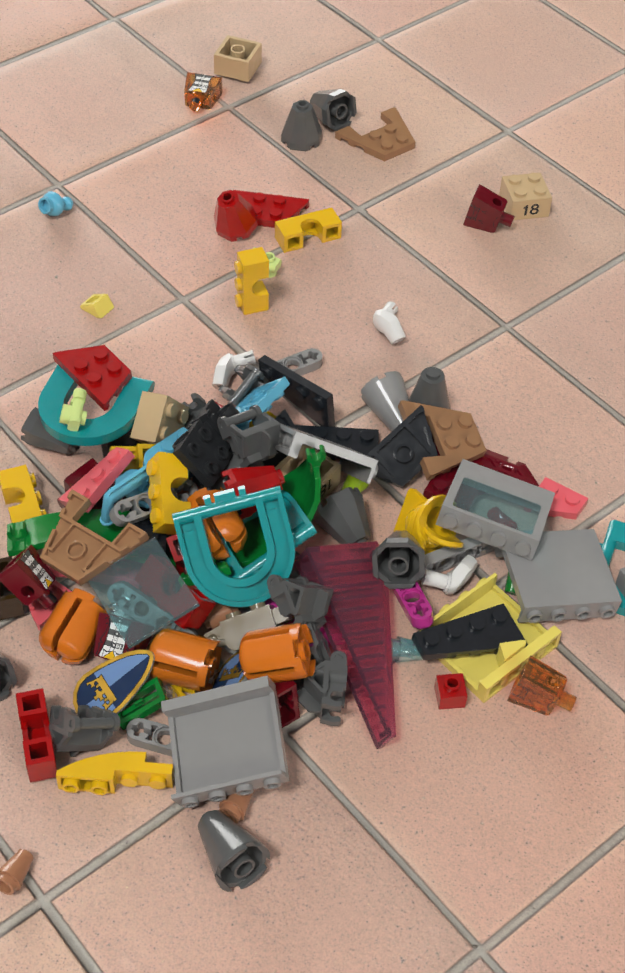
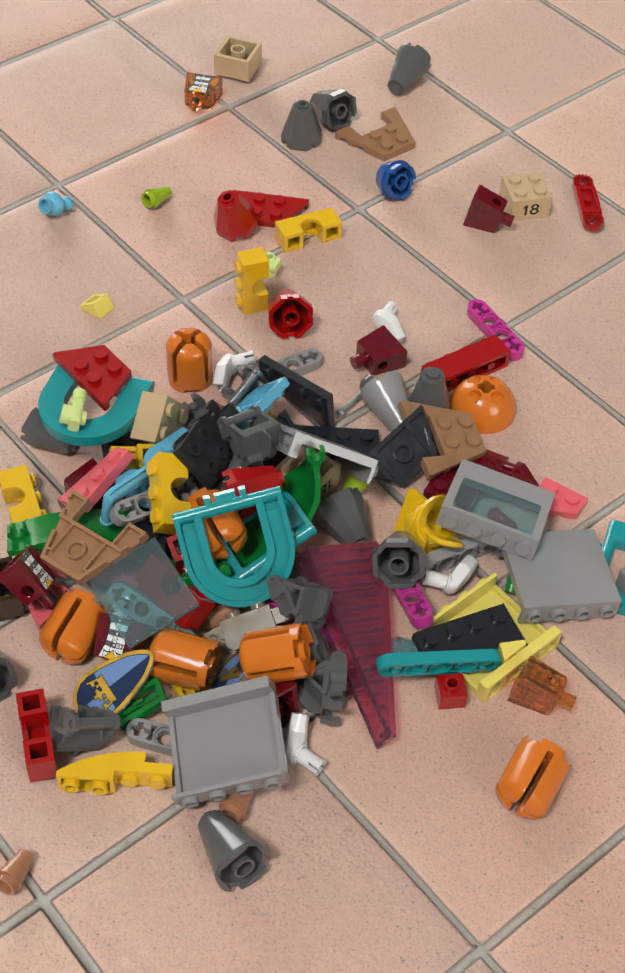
none -> lime cone [141,186,172,209]
none -> orange cylinder [166,327,213,393]
none -> red cone [268,289,313,339]
none -> white arm [285,712,326,776]
none -> light grey hinge [336,375,375,417]
none -> dark red torso [350,325,407,375]
none -> teal beam [375,649,503,677]
none -> blue cone [376,160,416,200]
none -> dark grey cone [387,42,431,95]
none -> red brick [421,334,511,392]
none -> orange piece [449,375,516,434]
none -> dark pink beam [467,299,525,361]
none -> orange cylinder [495,735,572,820]
none -> red plate [572,174,604,231]

